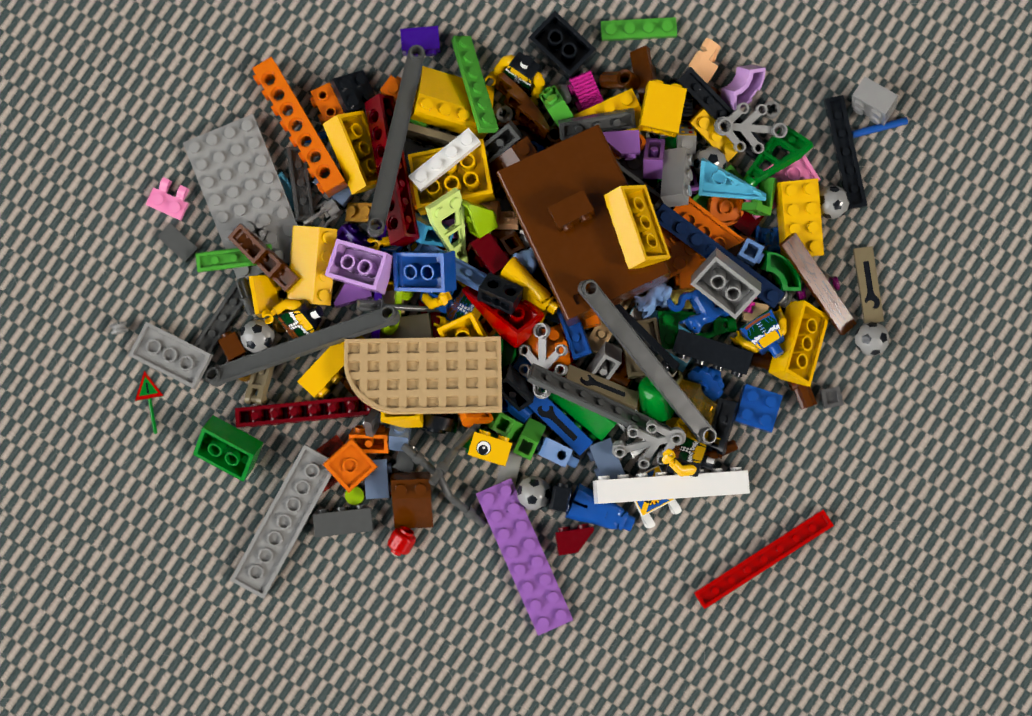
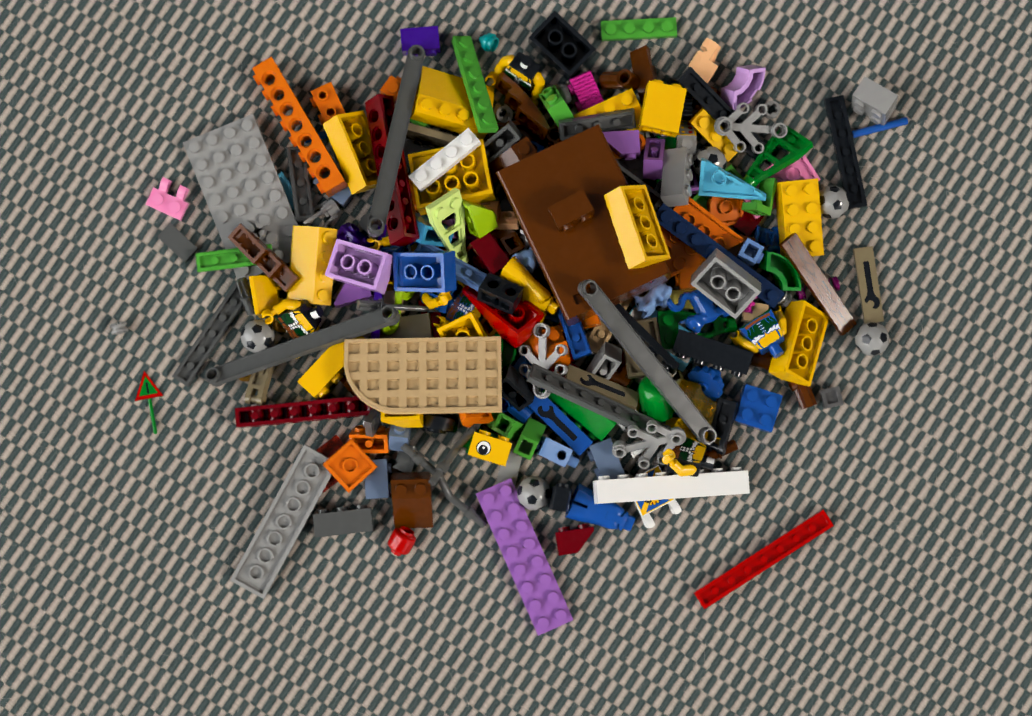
light grey plate [128,322,213,390] -> none
green brick [193,415,264,482] -> none
reddish brown brick [218,331,248,361] -> none
black plate [330,70,376,113] -> none
pearl gold plate [345,203,372,223] -> none
lime tile [345,486,365,505] -> none
none -> teal plate [479,33,499,52]

